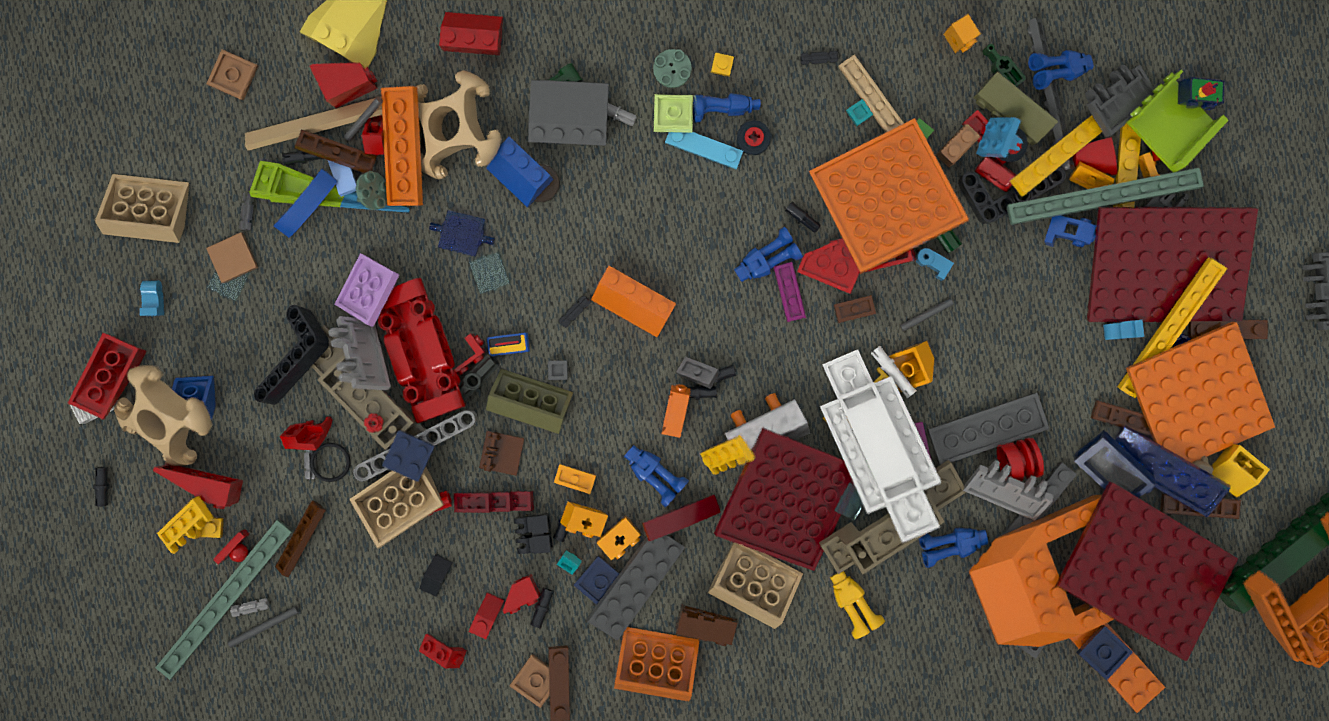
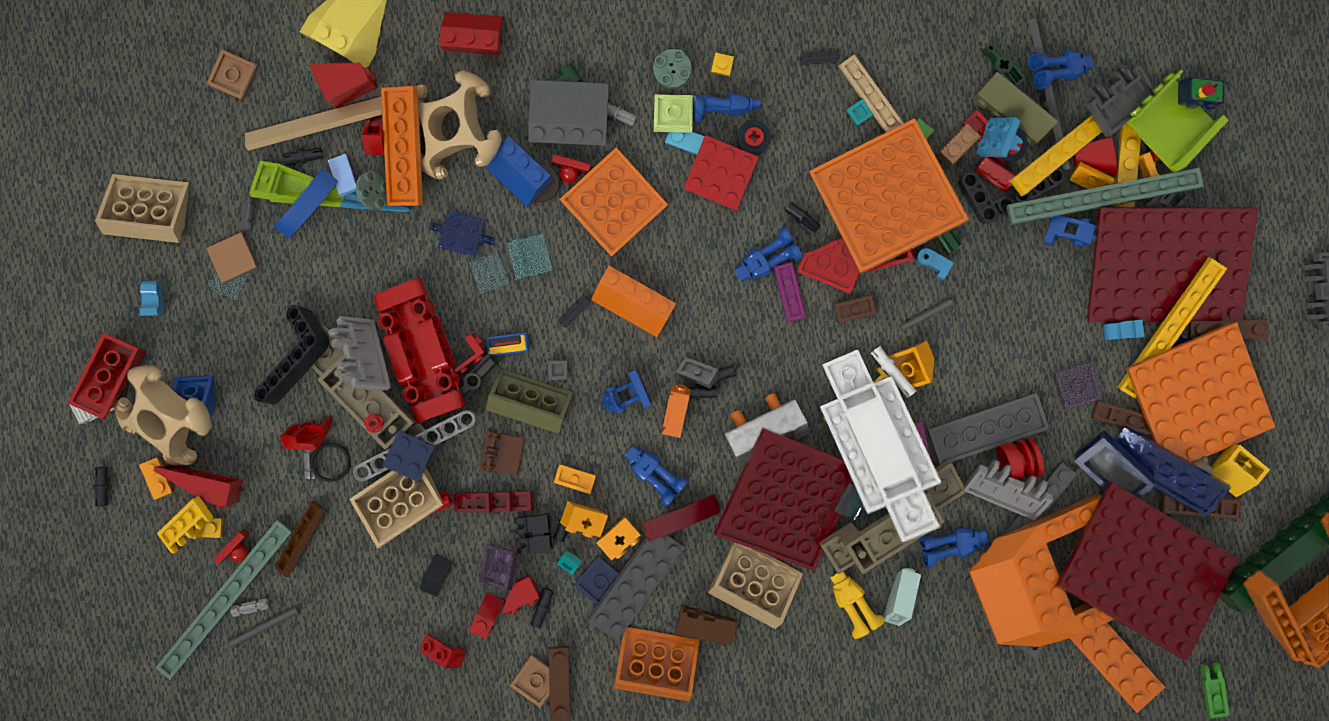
reddish brown plate [295,129,377,173] -> none
lavender plate [335,253,399,327] -> none
dark grey bar [344,97,383,141] -> none
yellow hinge [700,435,754,475] -> none
light orange brick [943,14,981,53] -> none
dark blue plate [1076,625,1133,680] -> none
none -> light orange plate [139,457,174,500]
none -> clear purple plate [479,544,519,591]
none -> clear light blue hinge [506,233,553,280]
none -> red tile [552,154,591,183]
none -> orange plate [559,148,668,257]
none -> blue tile [602,370,651,414]
none -> red plate [684,134,759,211]
none -> light aqua slope [883,568,921,626]
none -> clear purple plate [1053,362,1103,410]
none -> bright green hinge [1201,662,1230,719]

